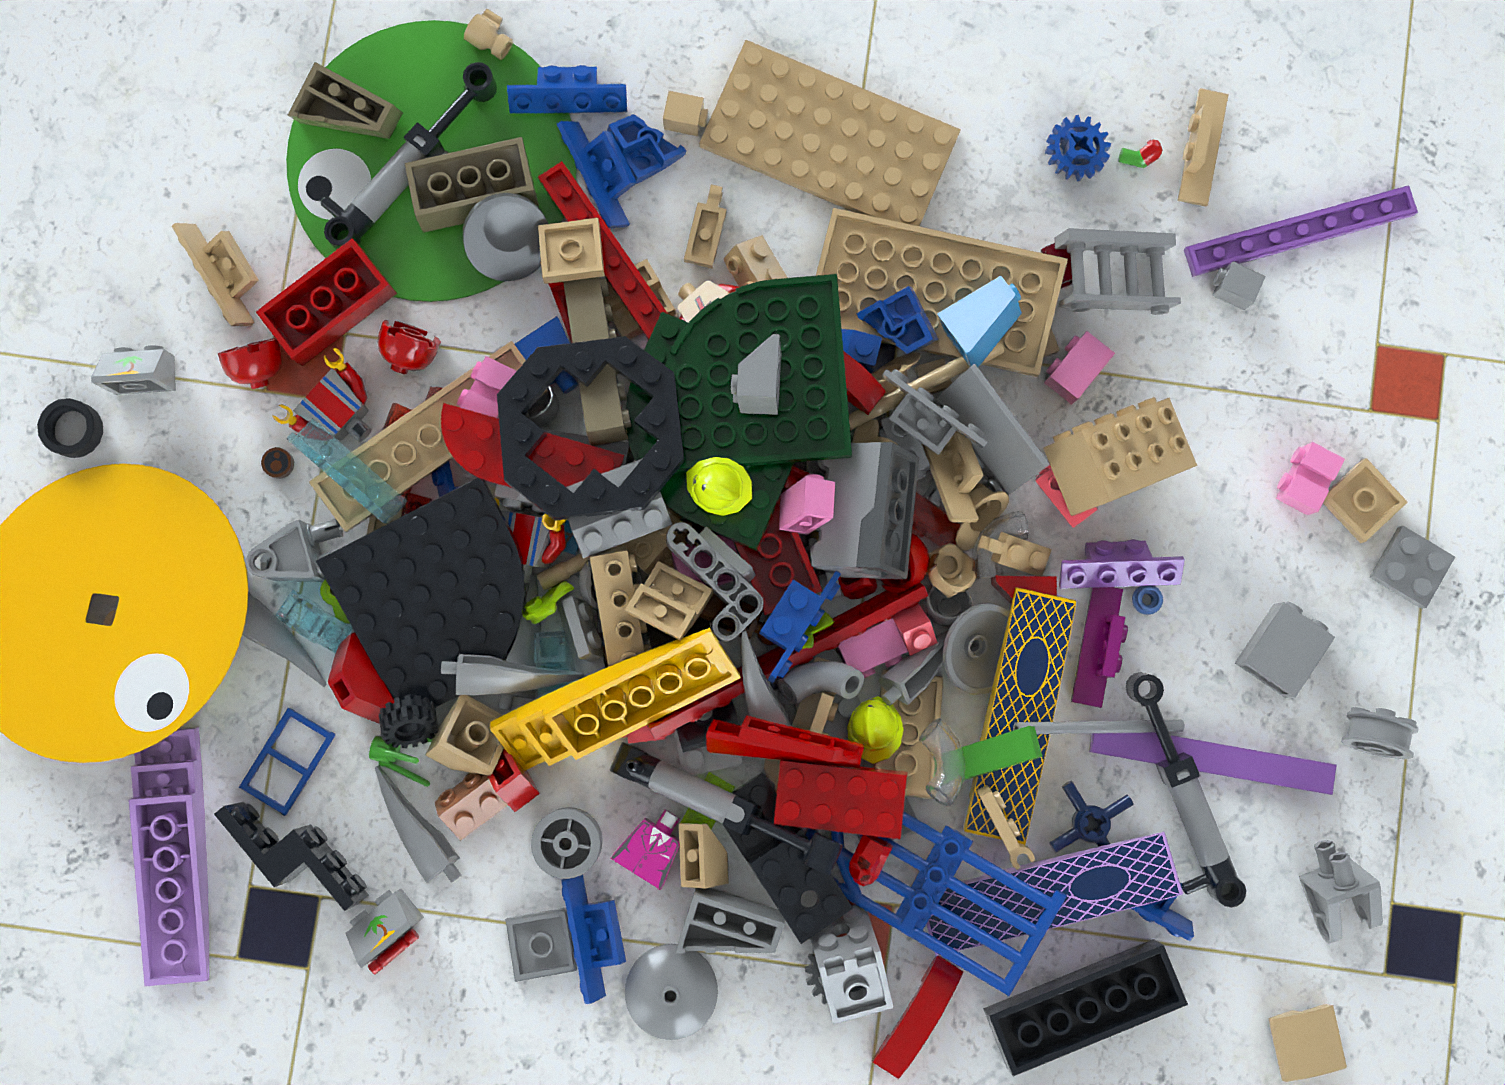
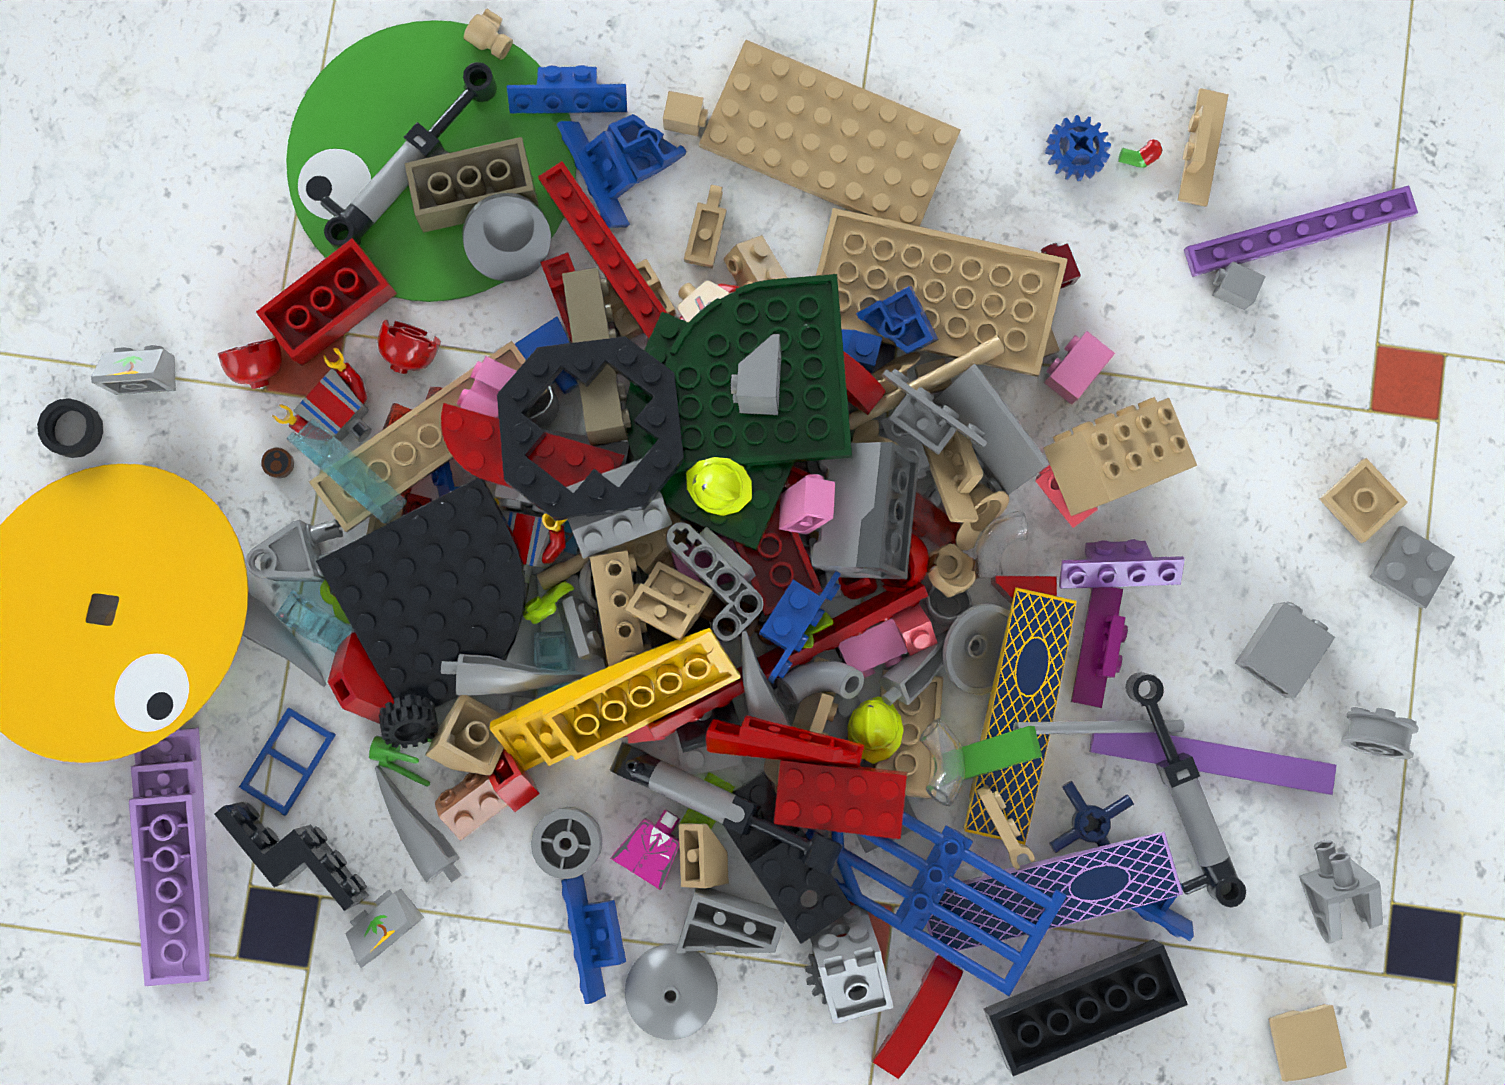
tan bracket [172,223,259,326] -> none
dark tan wedge [288,62,403,139] -> none
red wheel [368,928,419,975] -> none
light grey tile [505,908,577,982] -> none
tan plate [538,218,605,284] -> none
red rock [849,835,893,887] -> none
slope [937,276,1022,367] -> none
tan plate [978,532,1052,576] -> none
light grey fence [1054,228,1181,315] -> none
medium blue plate [1132,586,1163,615] -> none
bright pink brick [1276,442,1345,515] -> none

